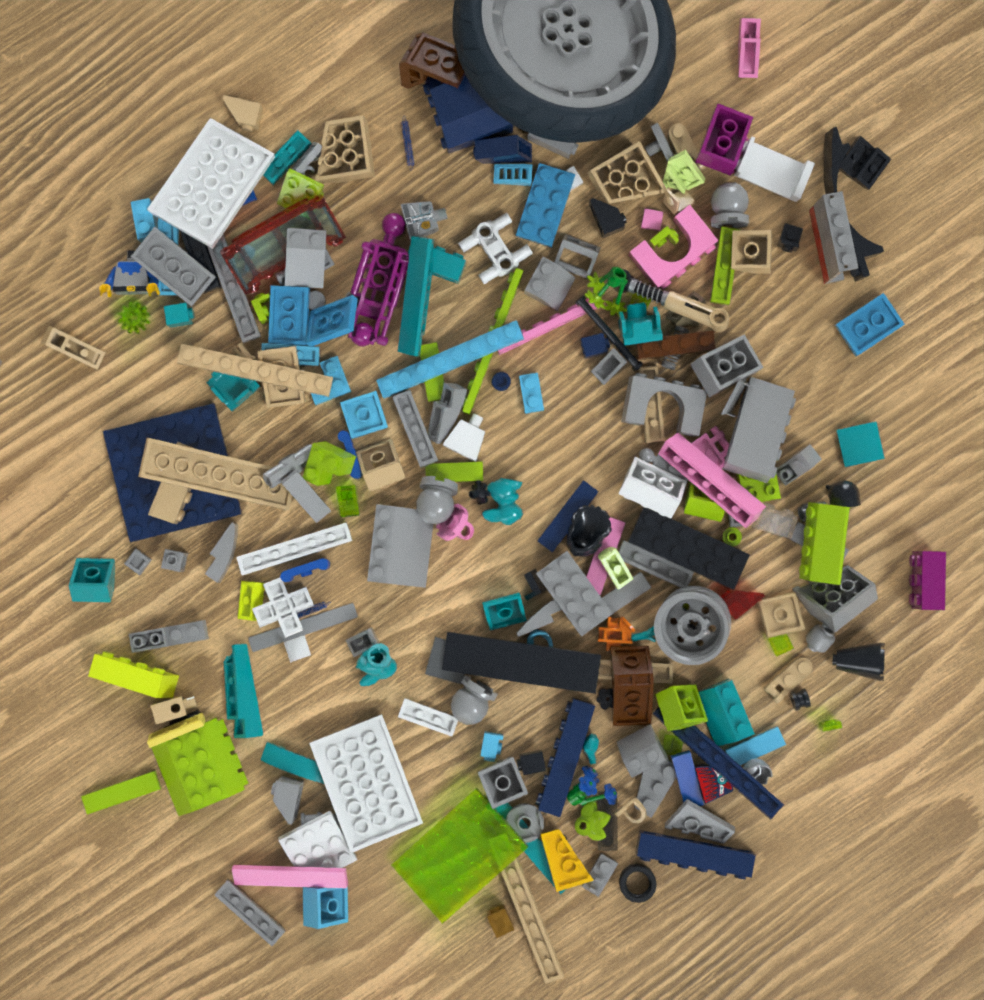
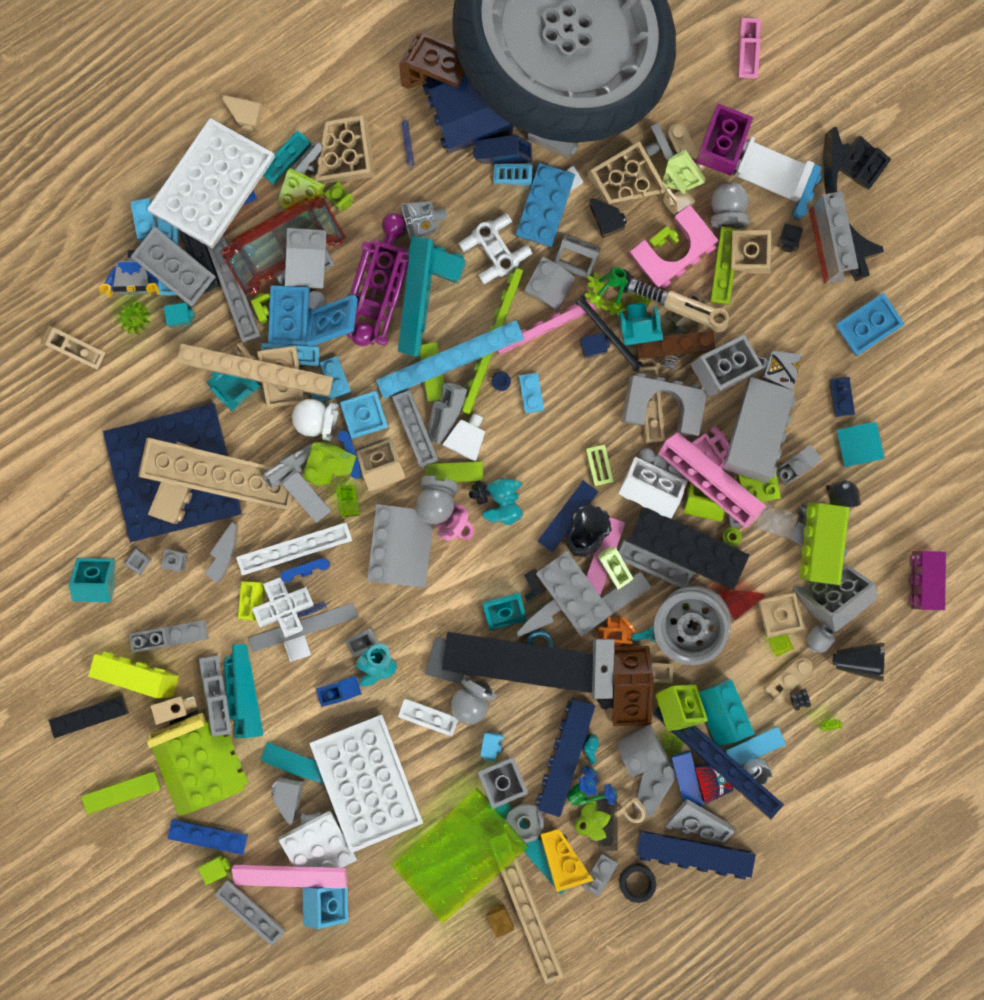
black brick [517,750,546,775] -> none
light grey slope [591,348,627,385] -> none
bright pink tile [641,209,663,232] -> none
light grey piece [721,379,753,417] -> none
none -> black plate [48,695,129,738]
none -> blue plate [167,819,248,855]
none -> light grey slope [198,655,231,737]
none -> lime brick [198,854,231,886]
none -> white tile [292,399,339,441]
none -> blue slope [316,676,362,707]
none -> lime bracket [324,181,354,212]
none -> yellowish green tile [586,445,614,486]
none -> light grey tile [592,639,614,699]
none -> light grey torso [757,351,803,390]
none -> dark azure plate [792,164,822,220]
none -> dark blue plate [829,377,855,417]

